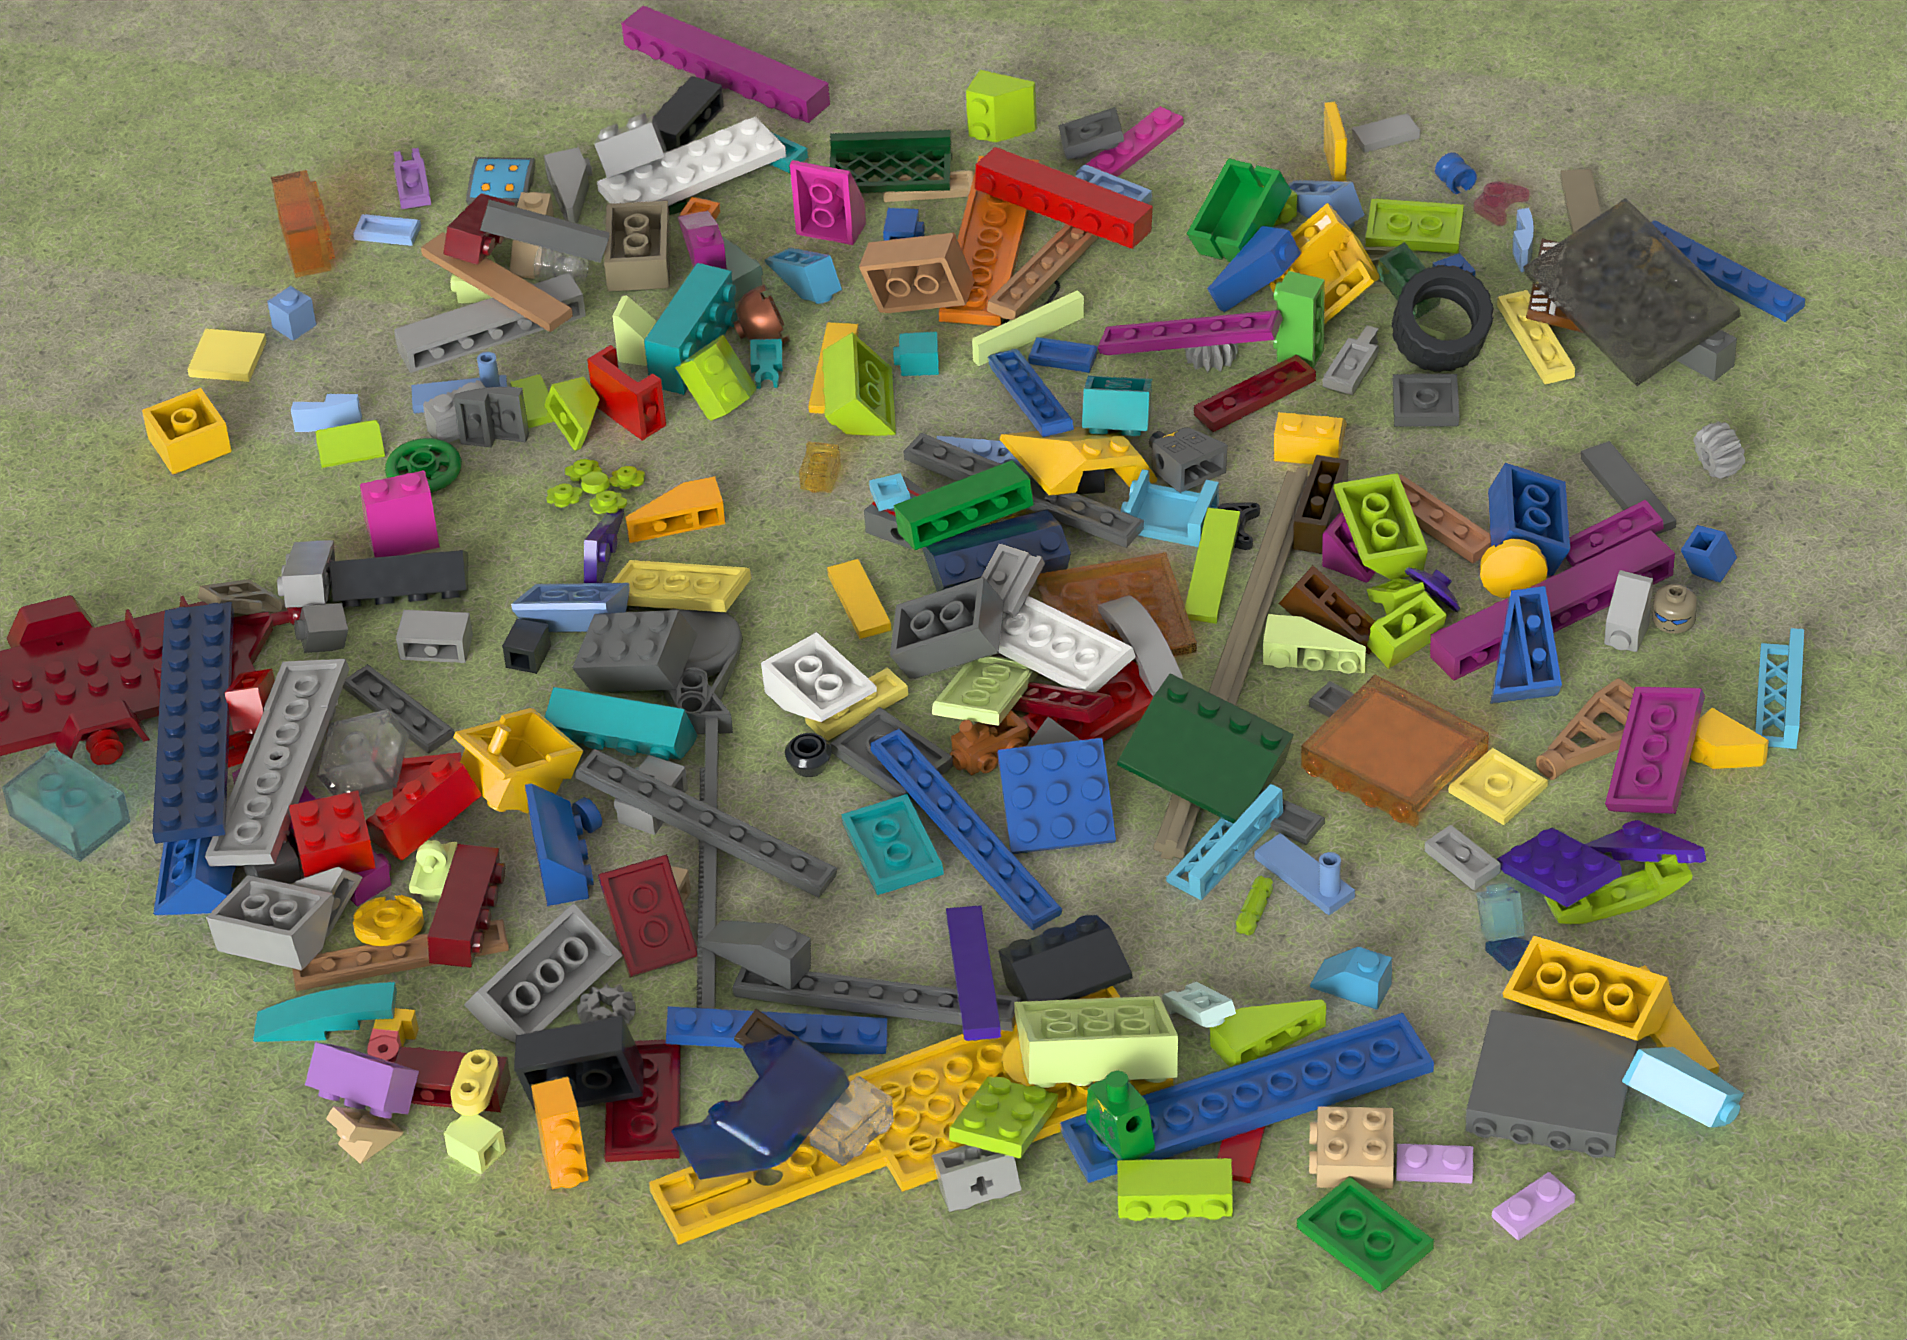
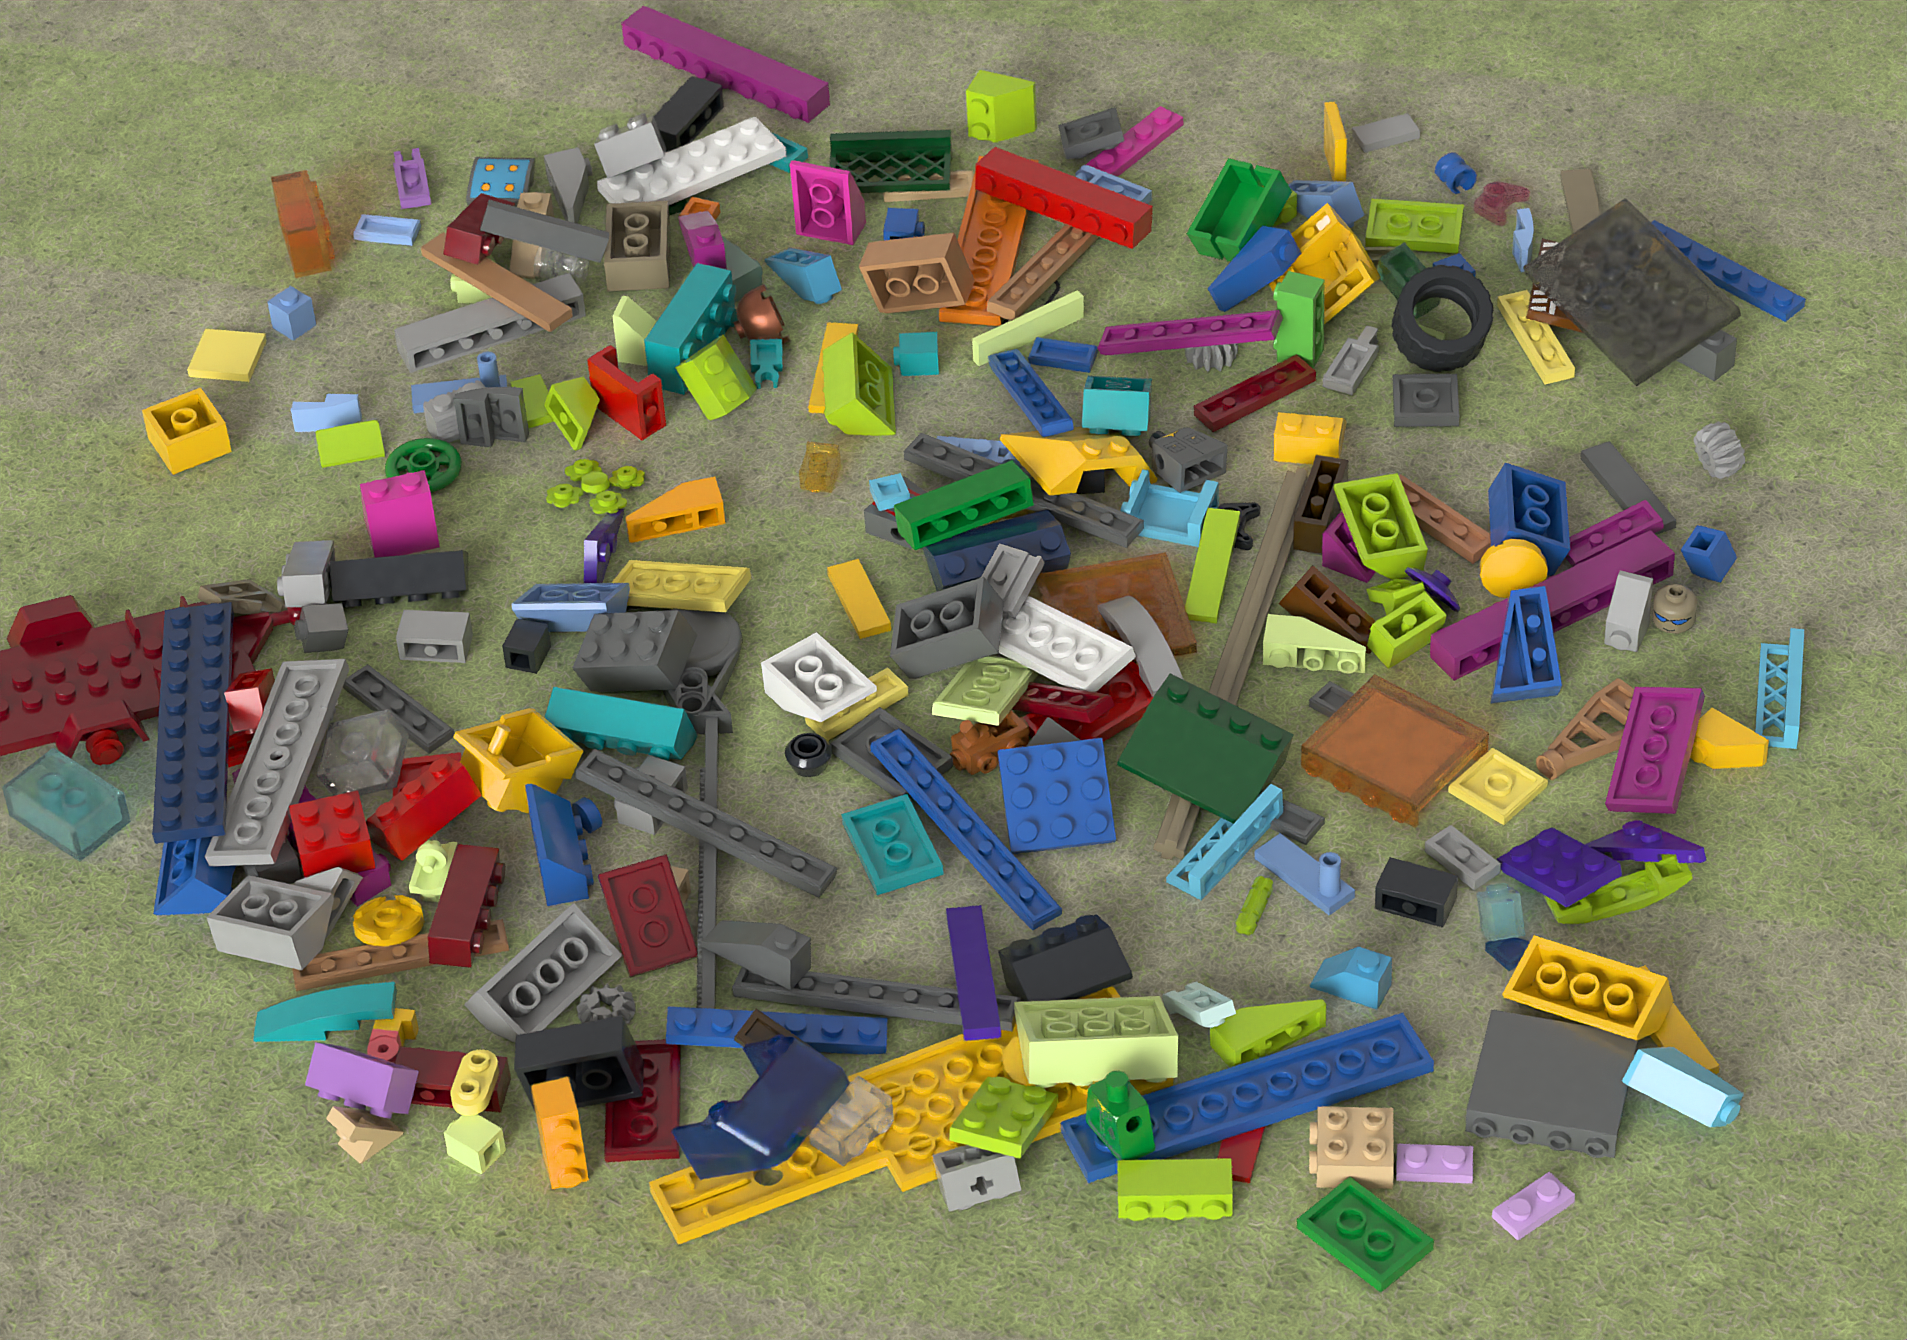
none -> black brick [1375,857,1458,928]

